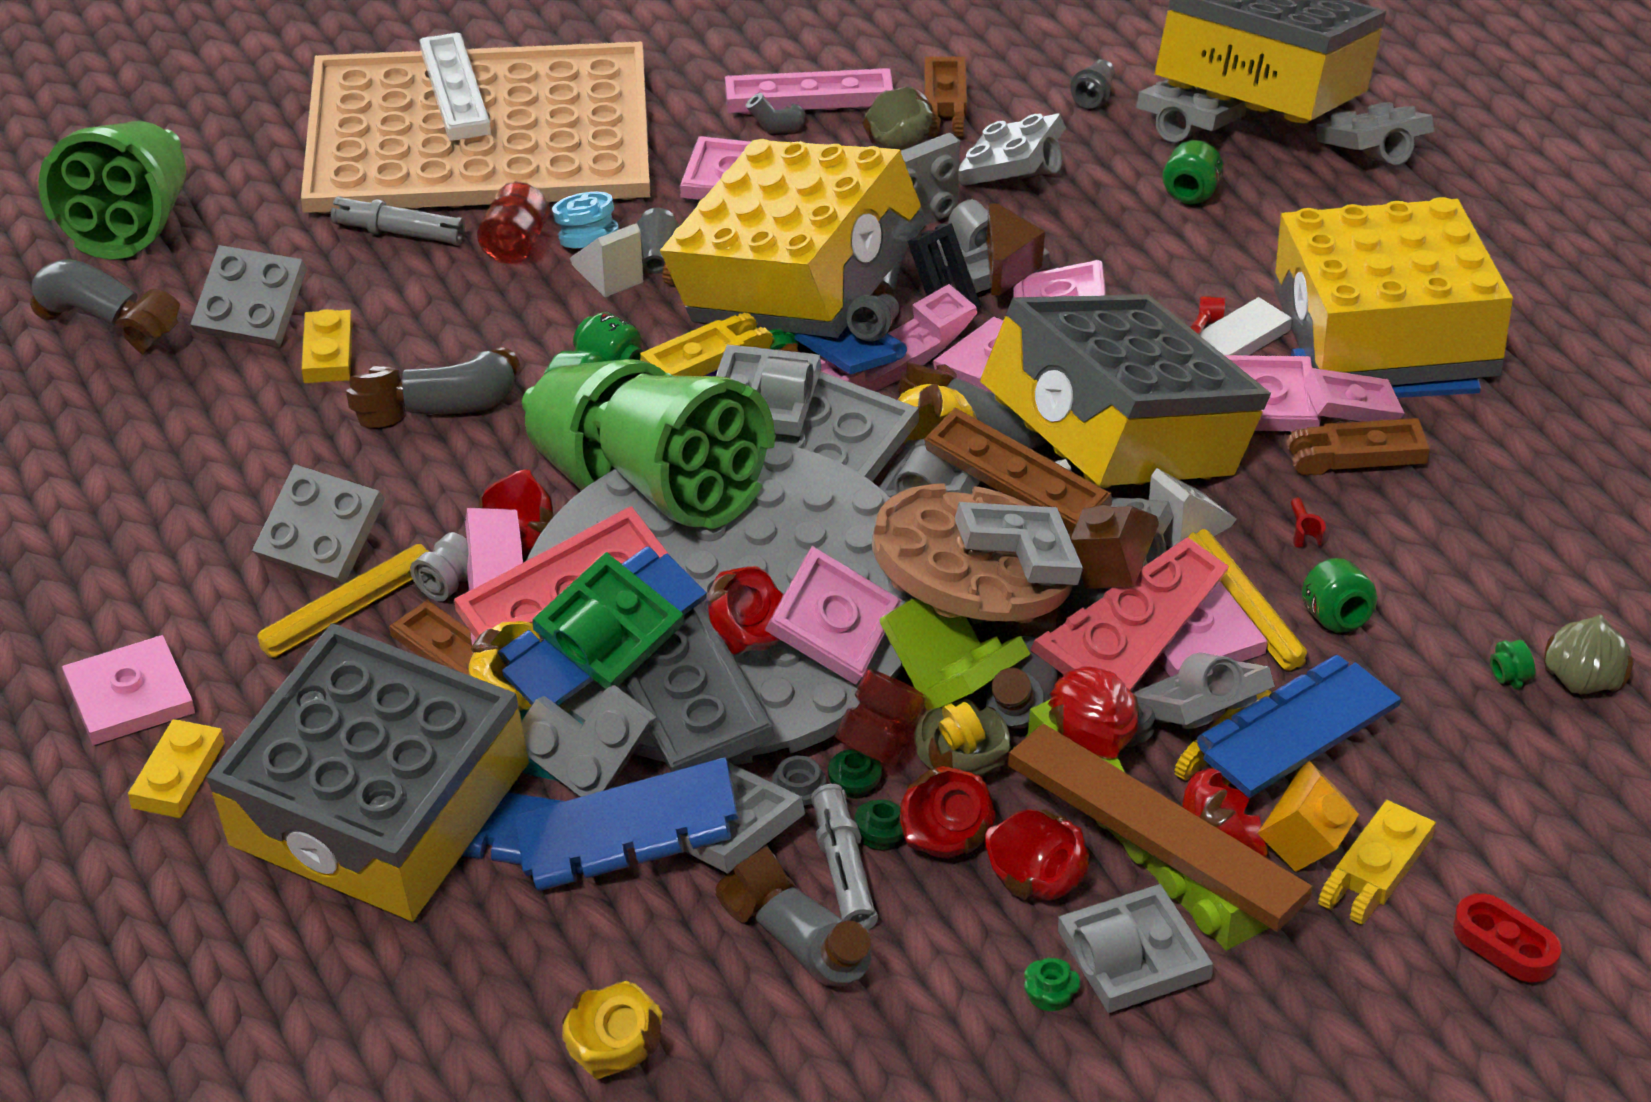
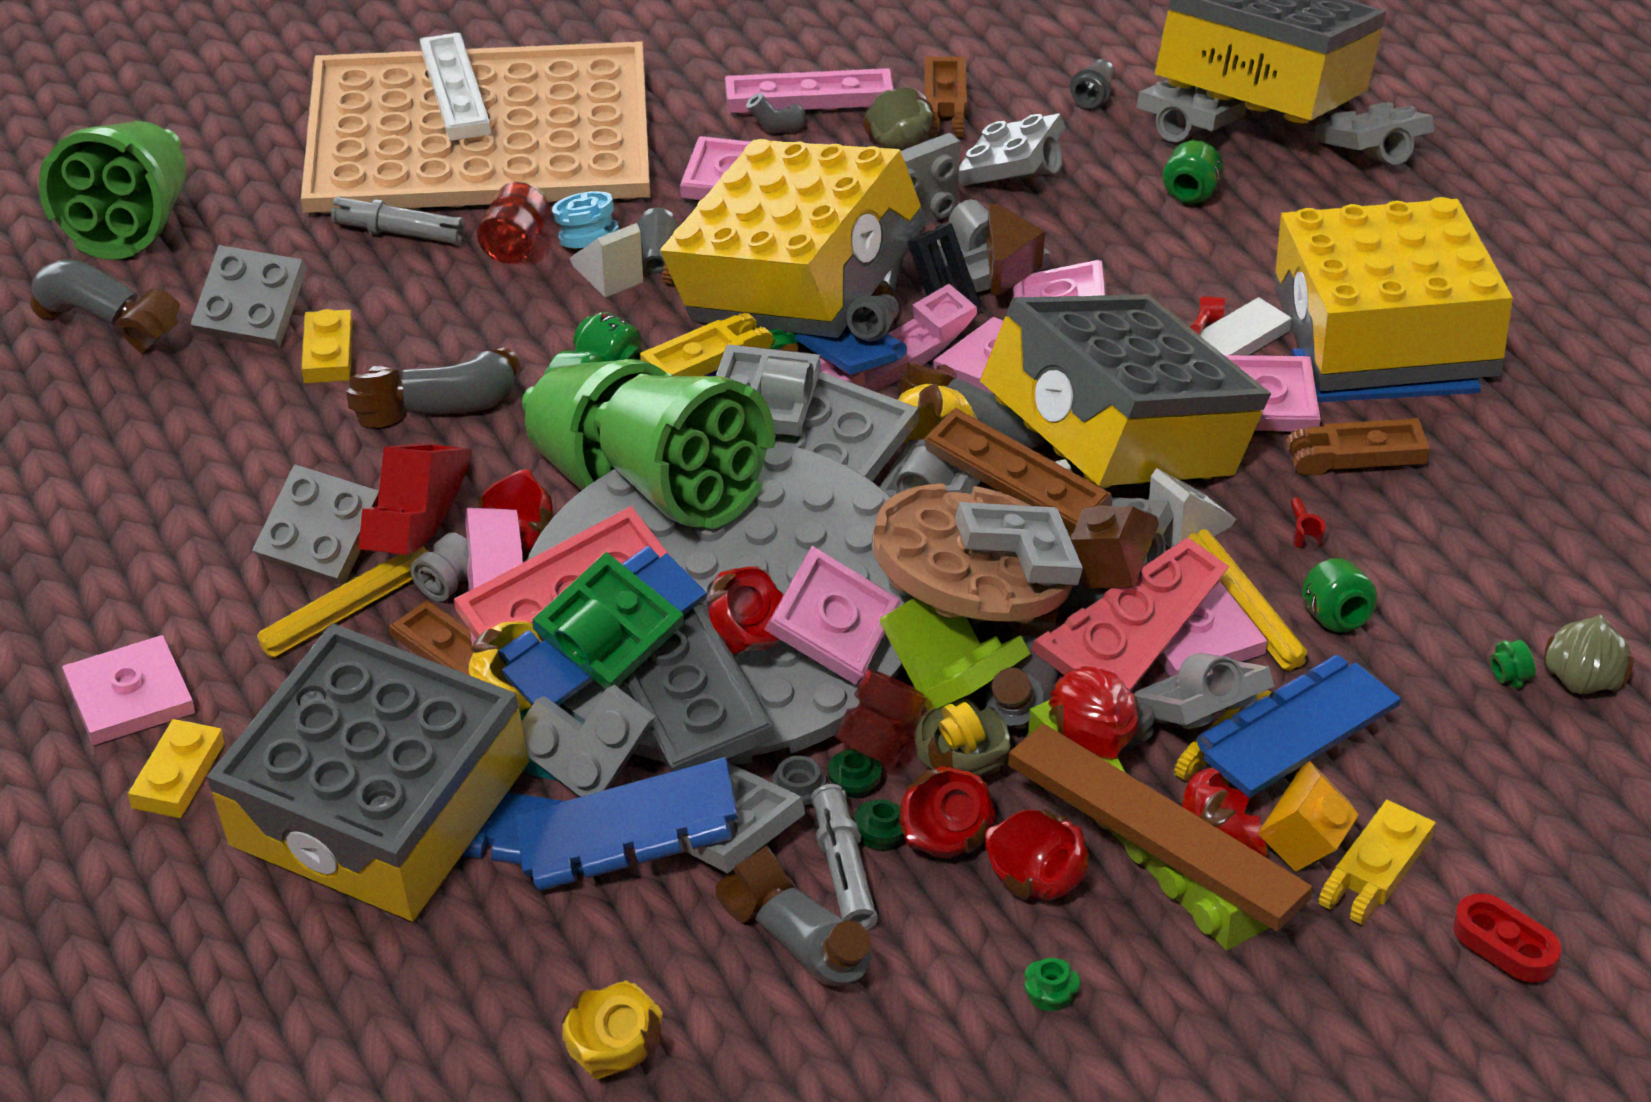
light grey plate [1058,884,1213,1013] -> none
bright pink plate [1302,368,1405,422] -> none
none -> red slope [358,443,472,555]

